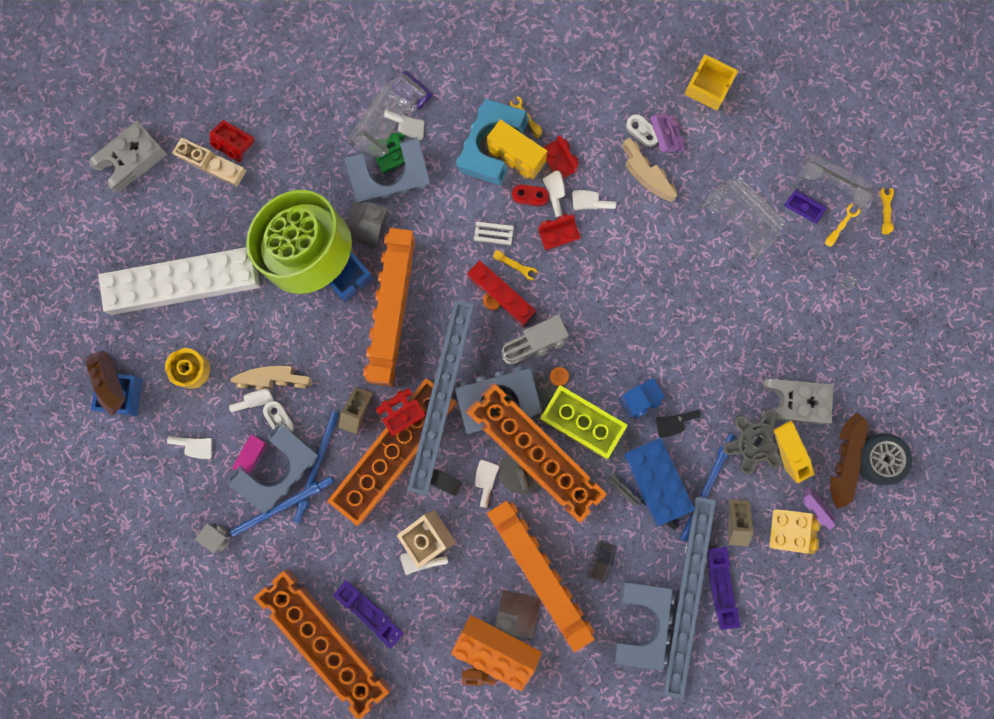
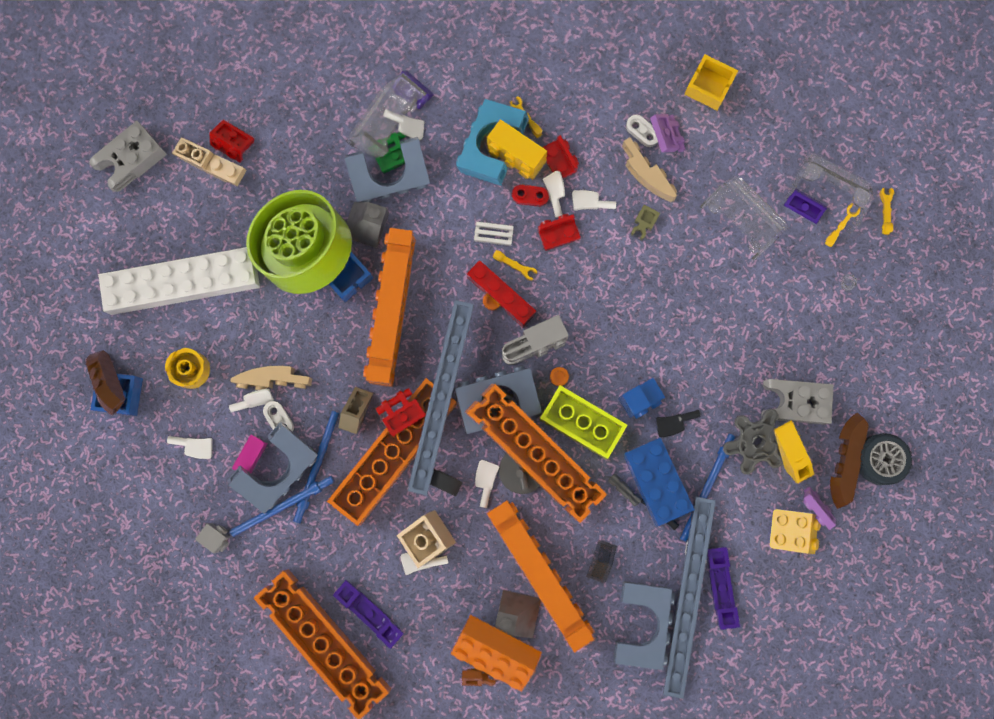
dark tan arch [727,499,754,547] -> none
none -> olive plate [631,205,660,241]

